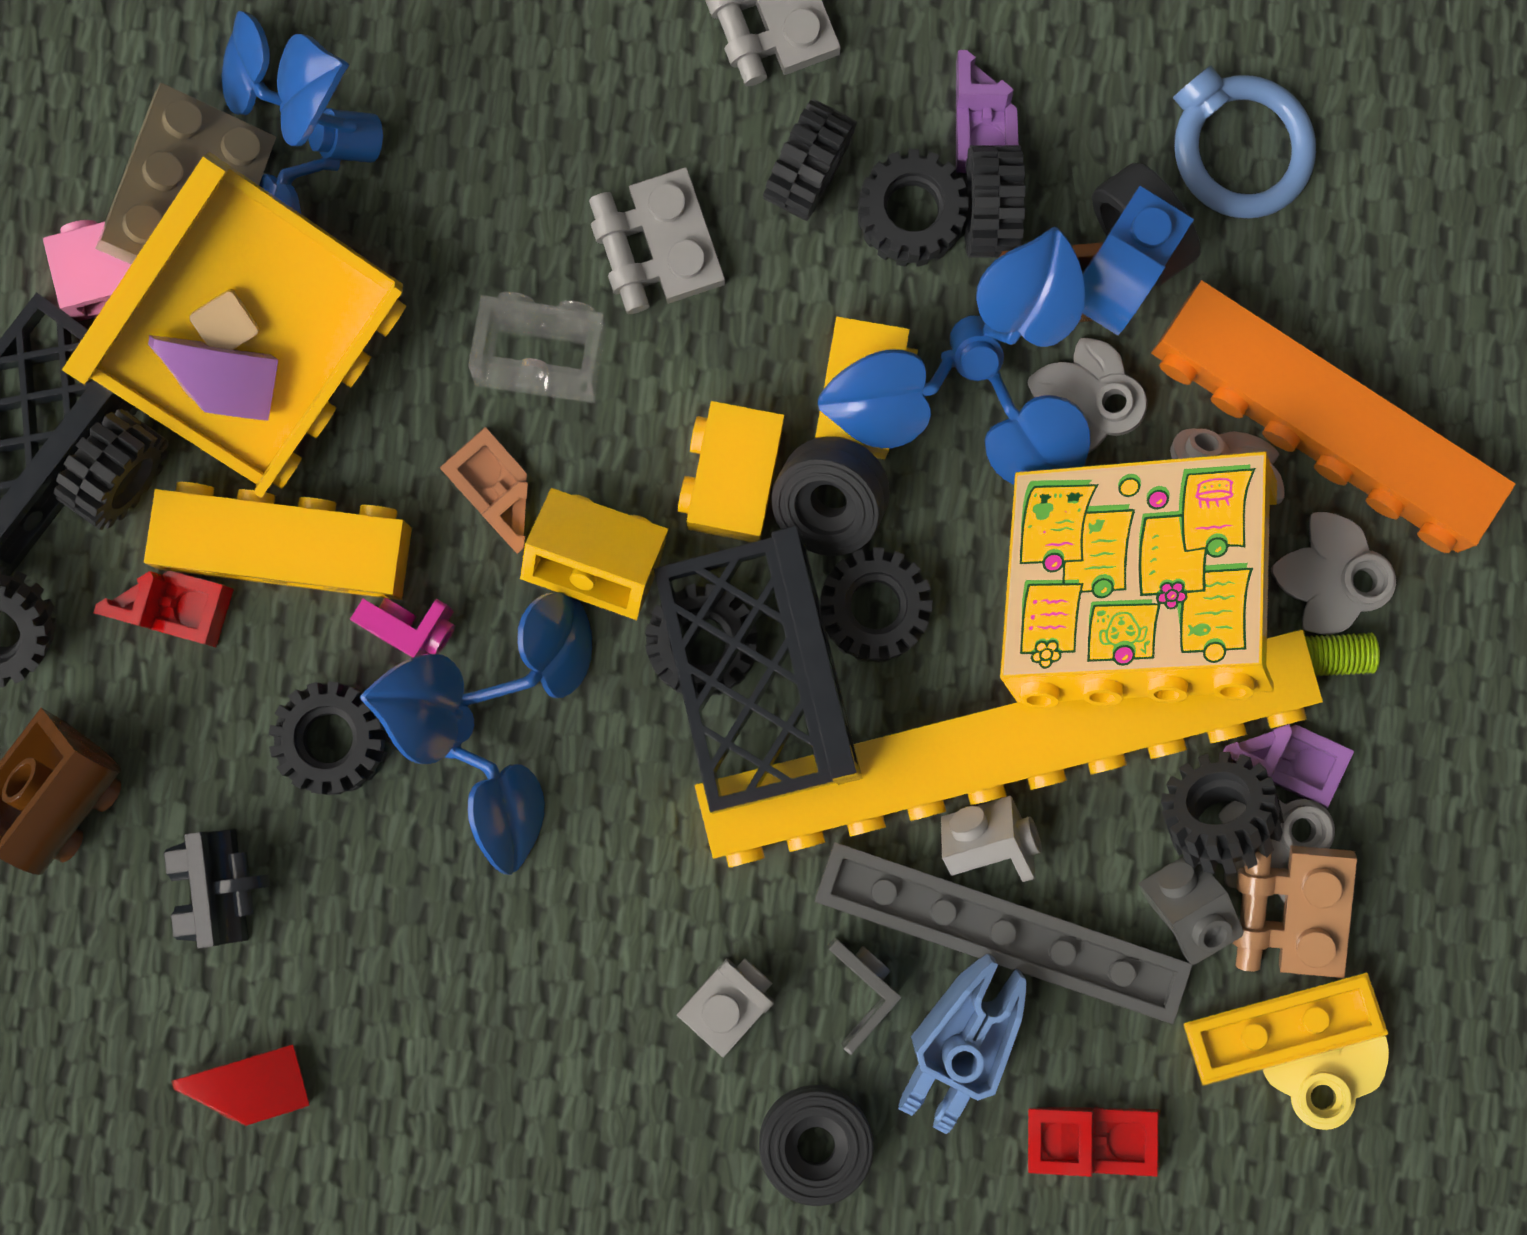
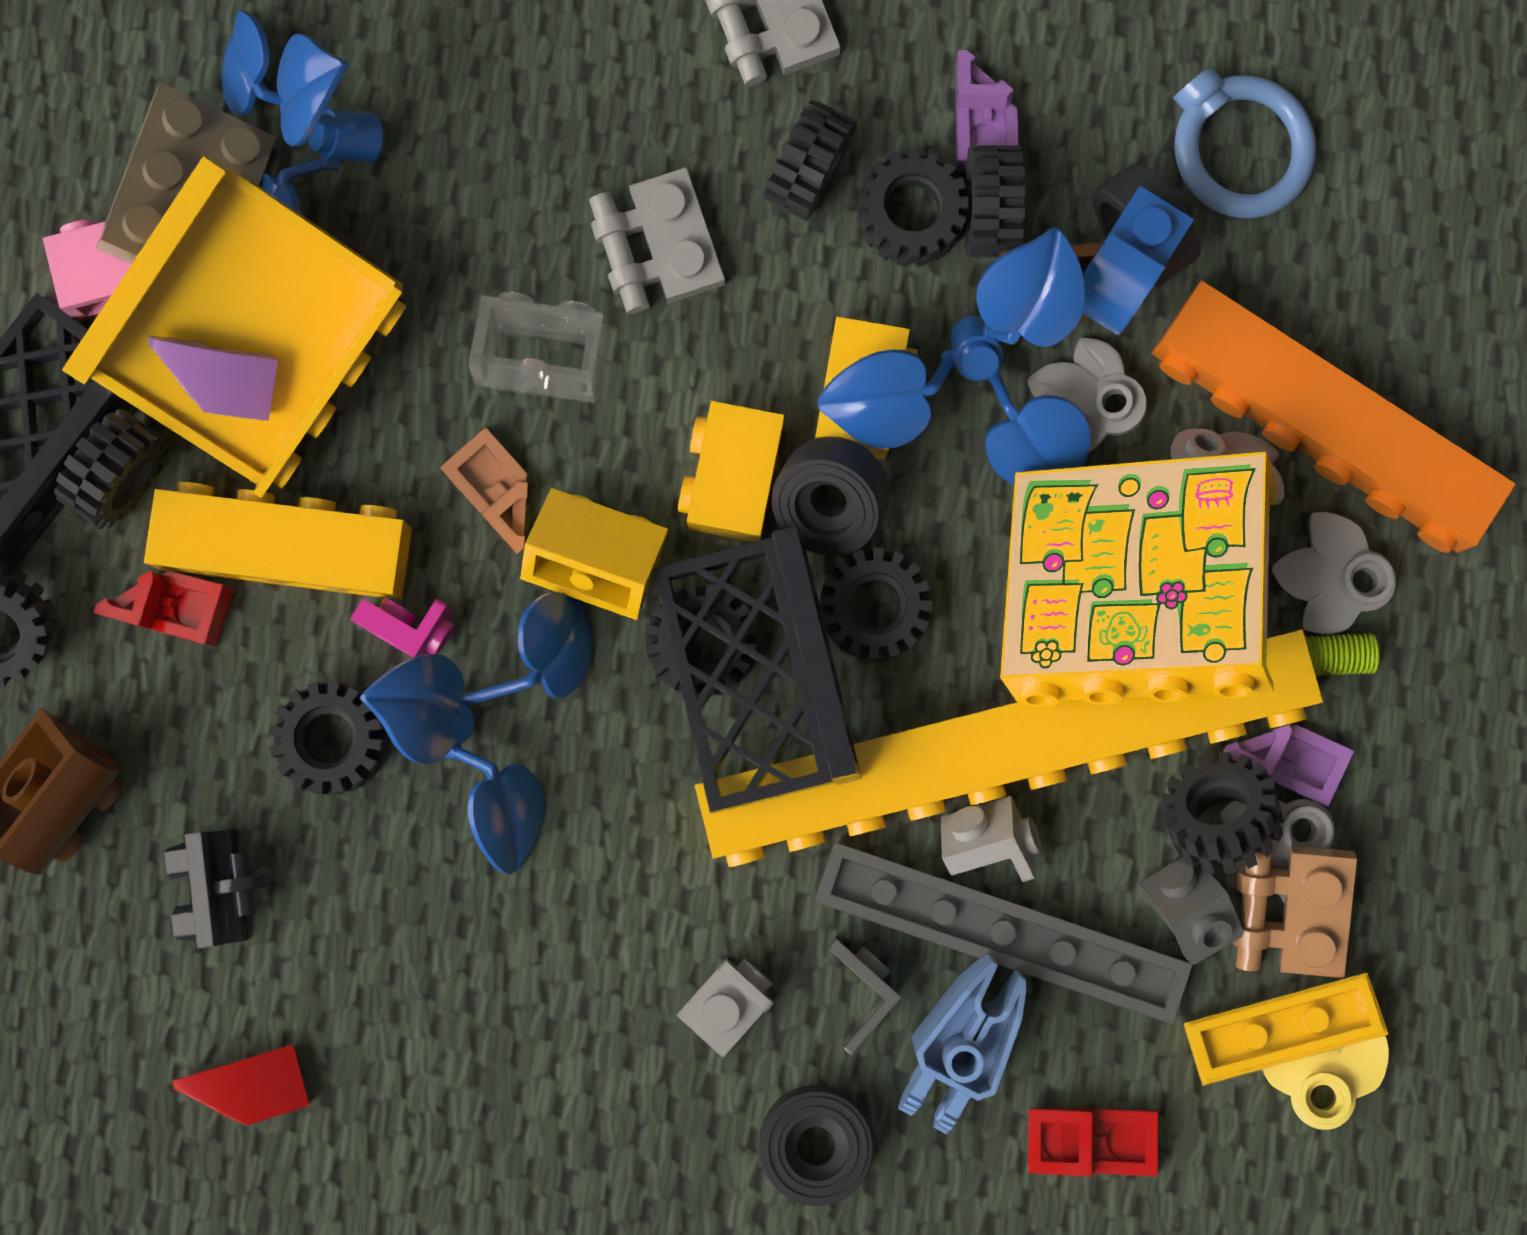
tan piece [189,289,259,350] -> none

